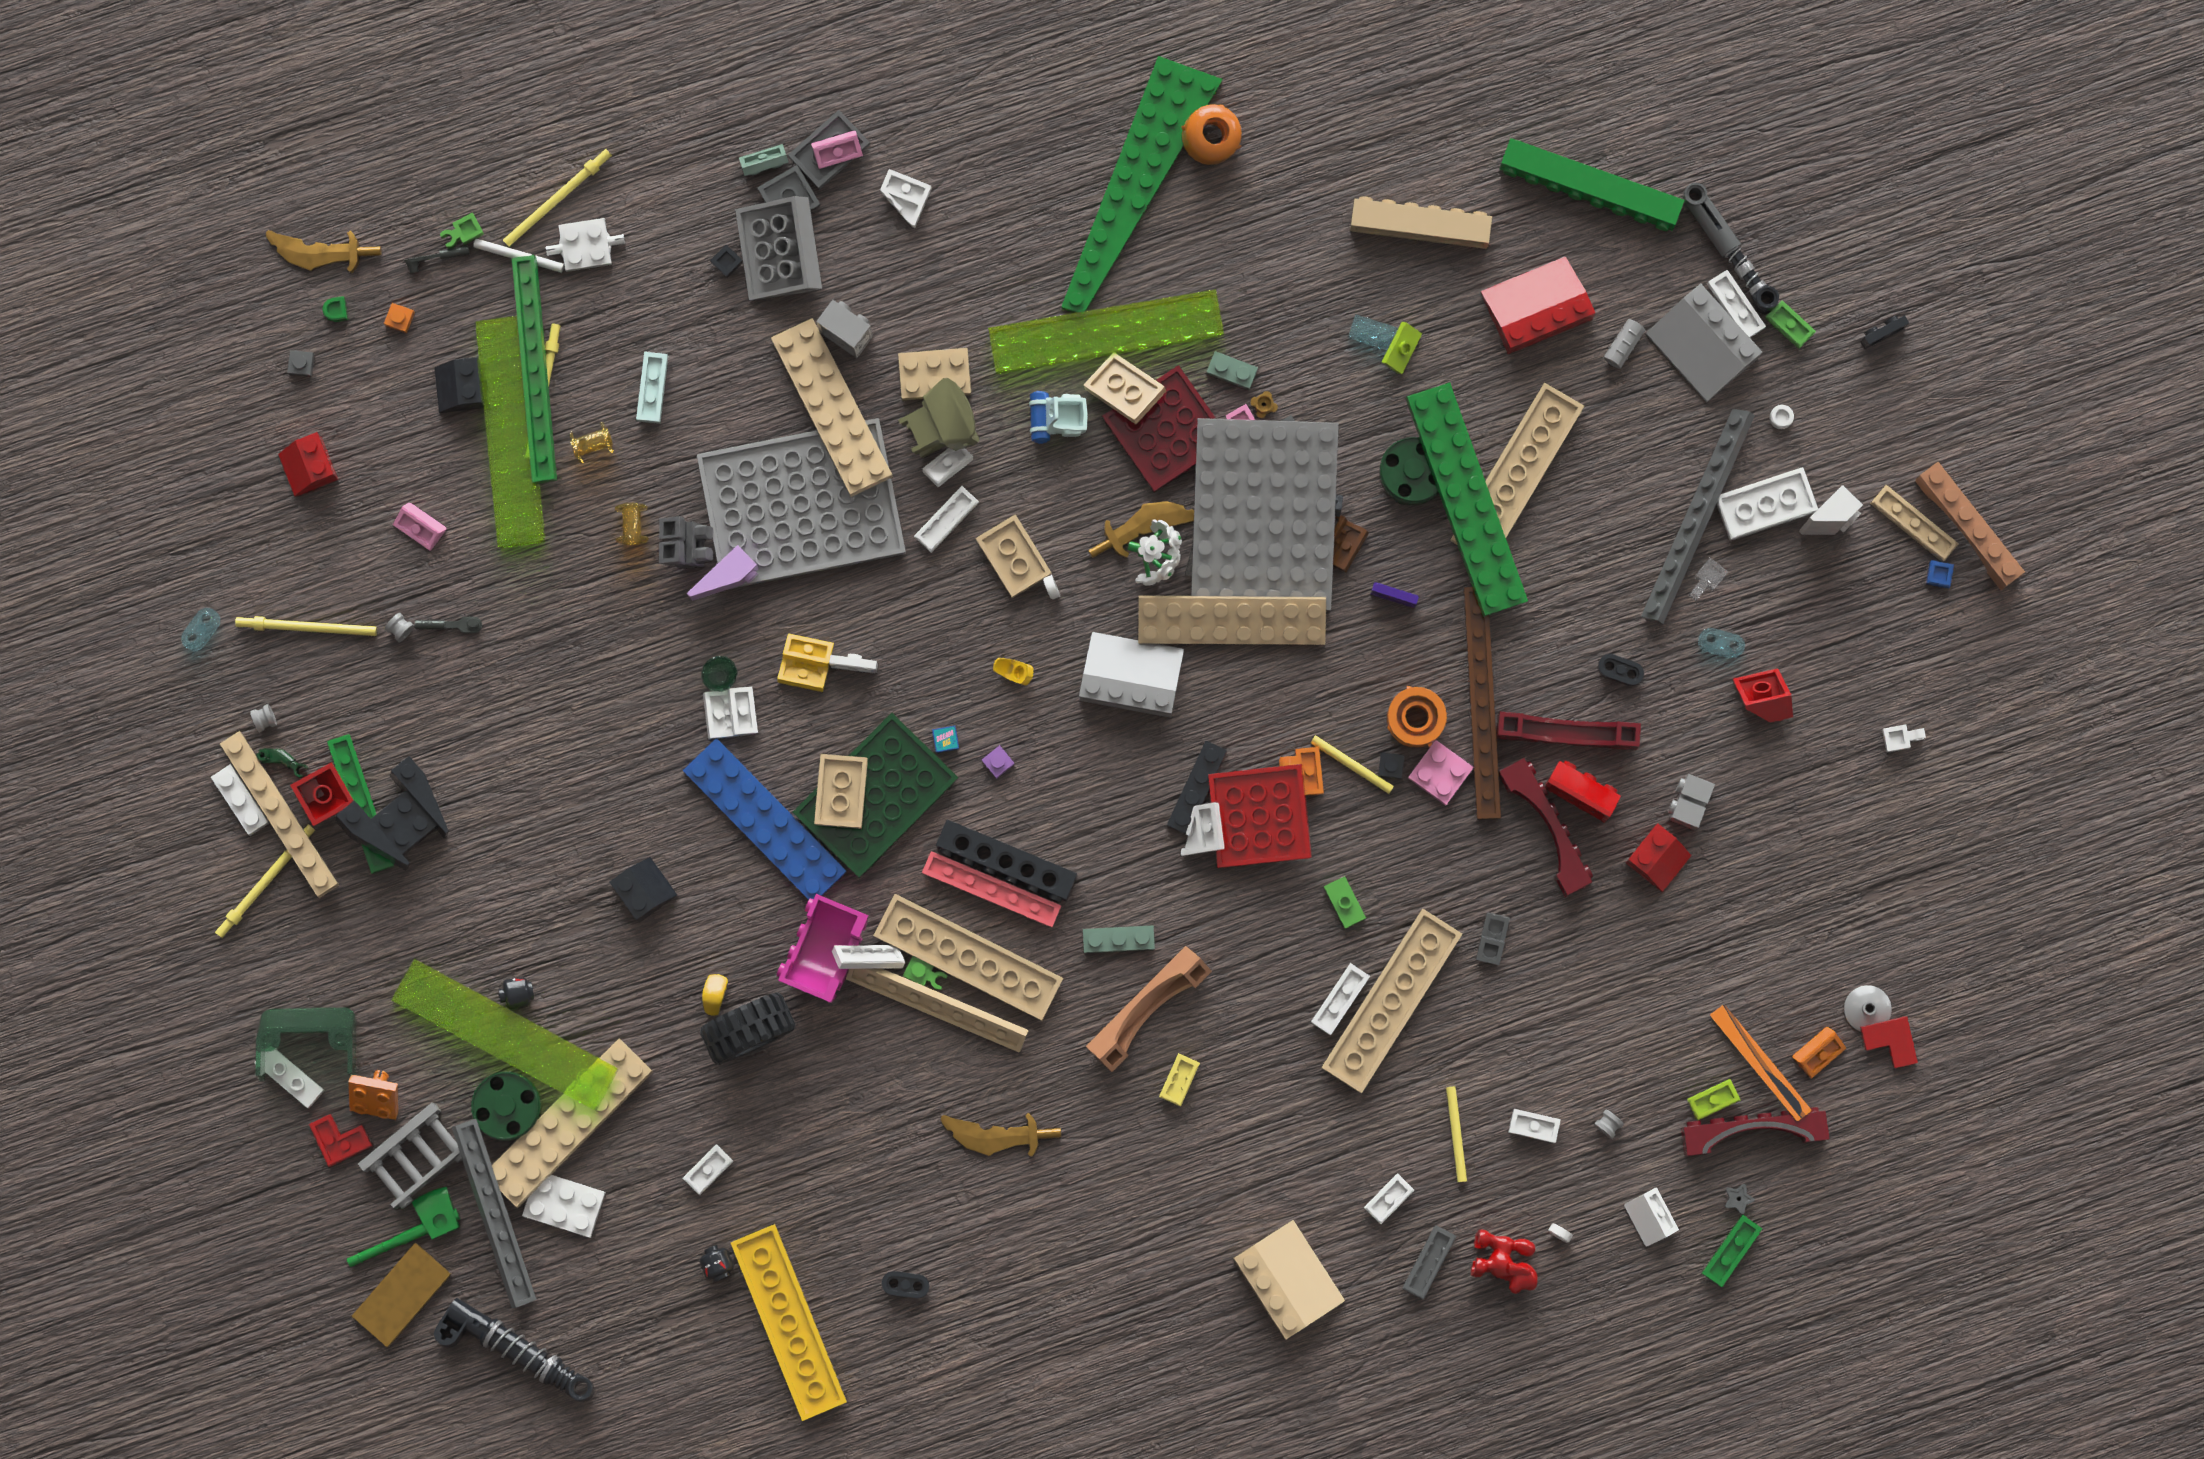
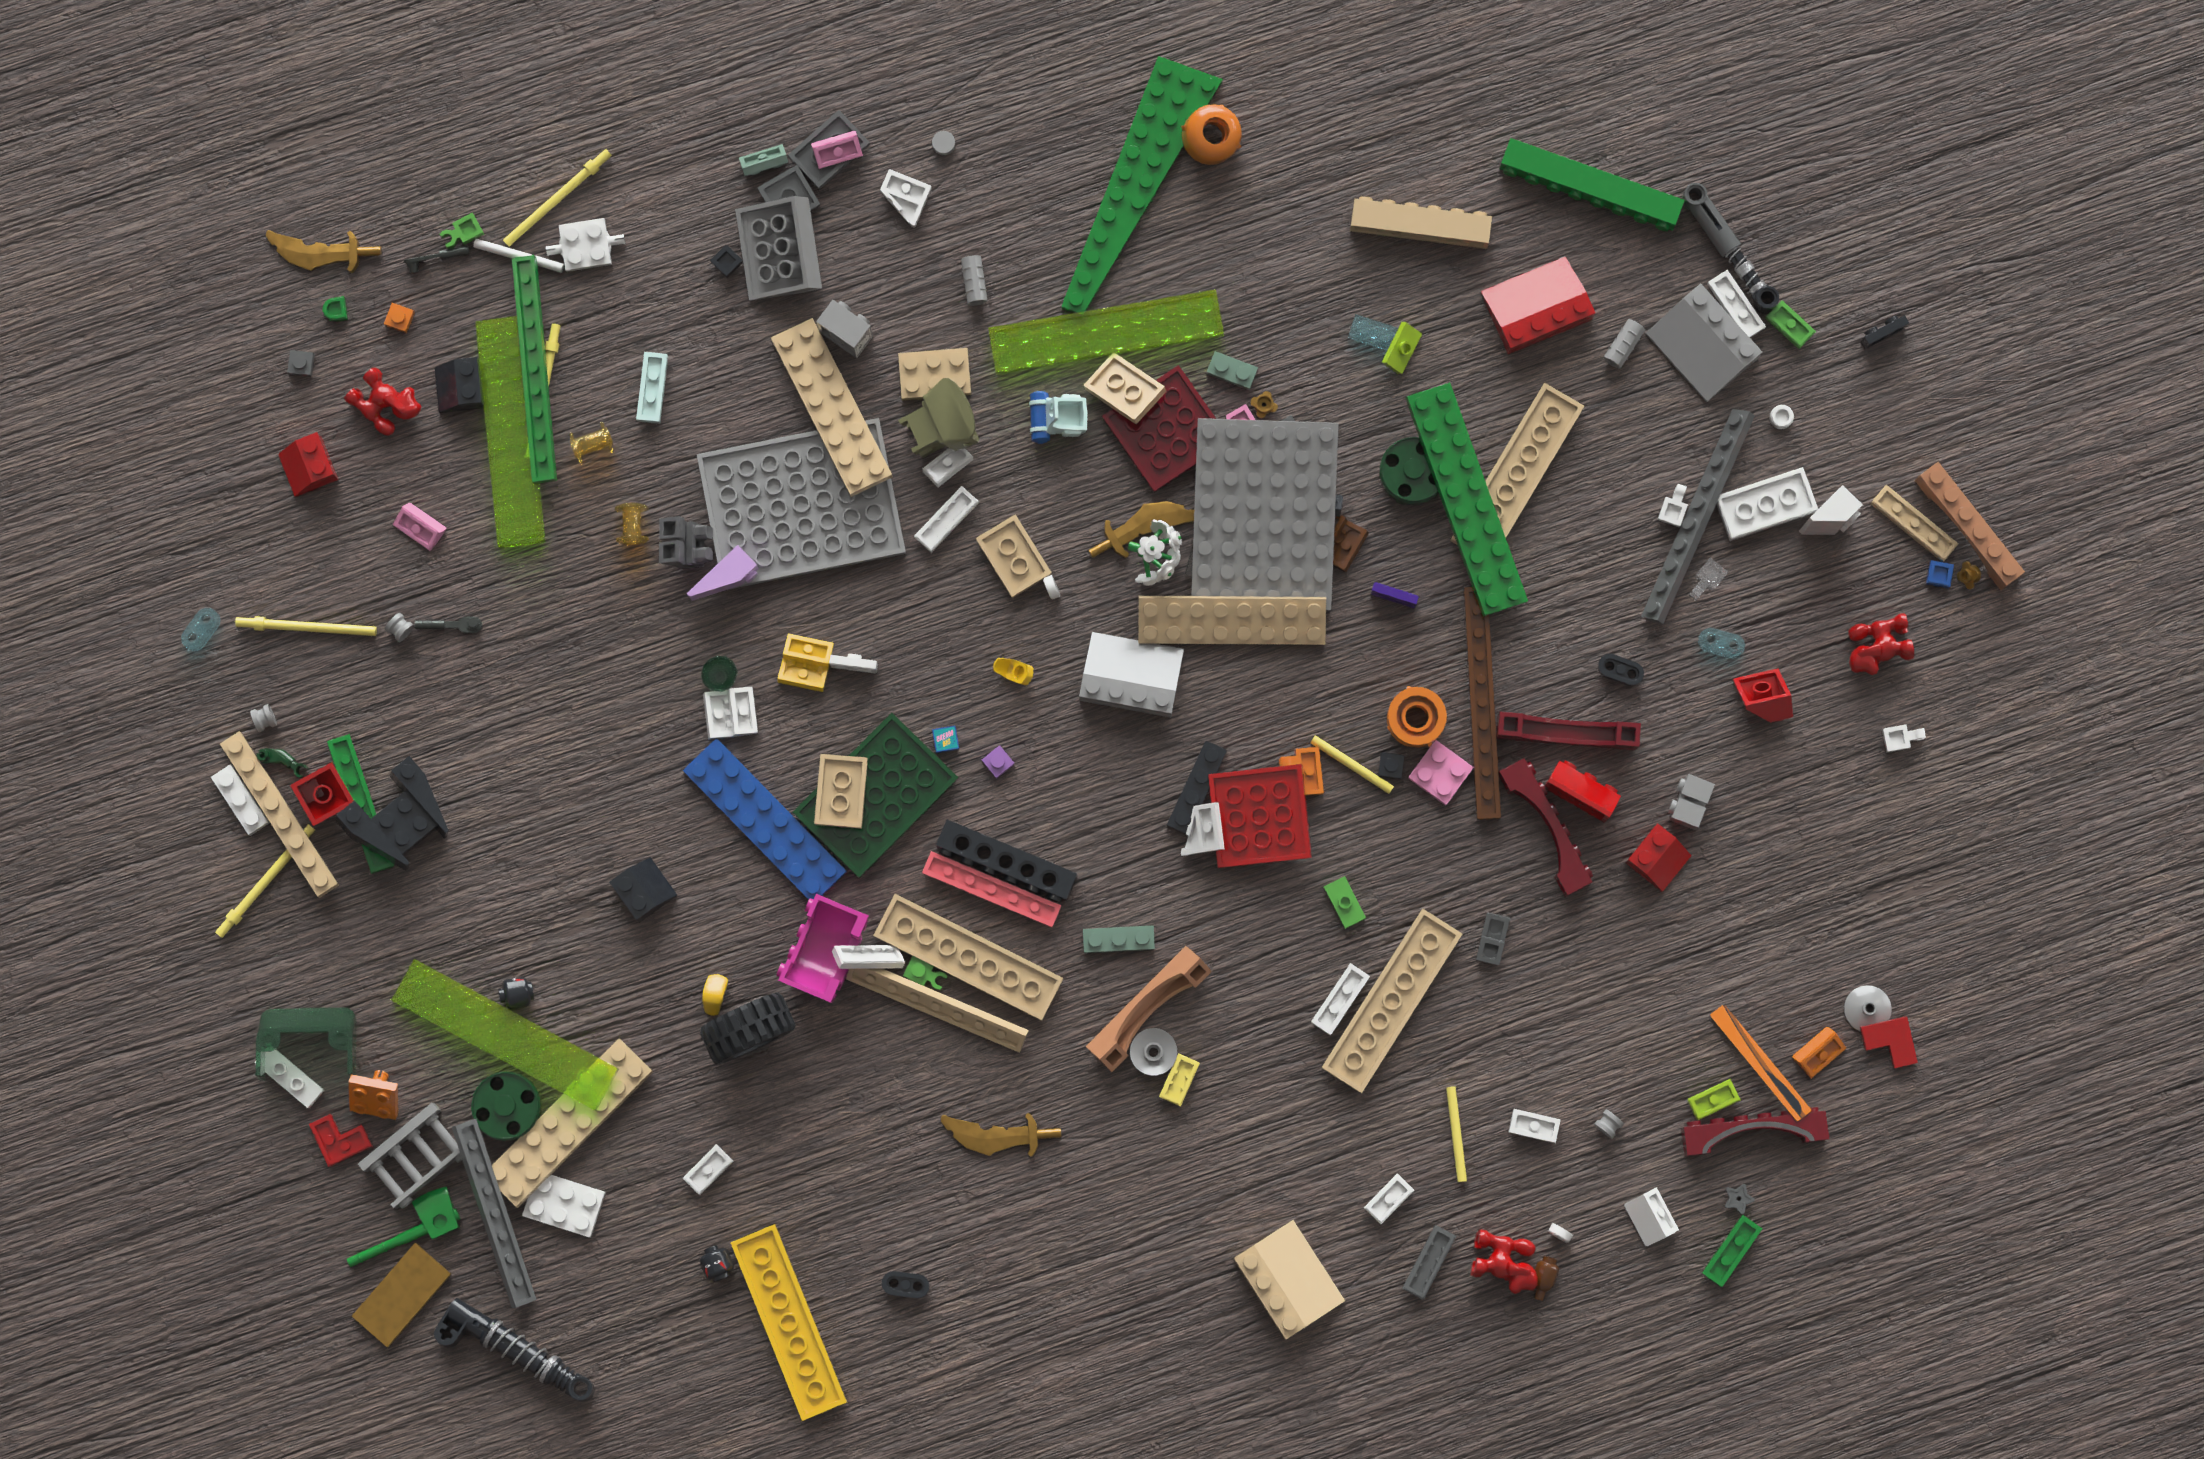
none -> red animal [344,367,422,436]
none -> light grey tile [932,131,955,155]
none -> light grey axle [961,255,988,306]
none -> light grey dish [1130,1028,1177,1076]
none -> reddish brown plant [1534,1256,1559,1301]
none -> white plate [1657,484,1688,527]
none -> red animal [1848,613,1914,675]
none -> pearl gold plate [1957,561,1981,589]

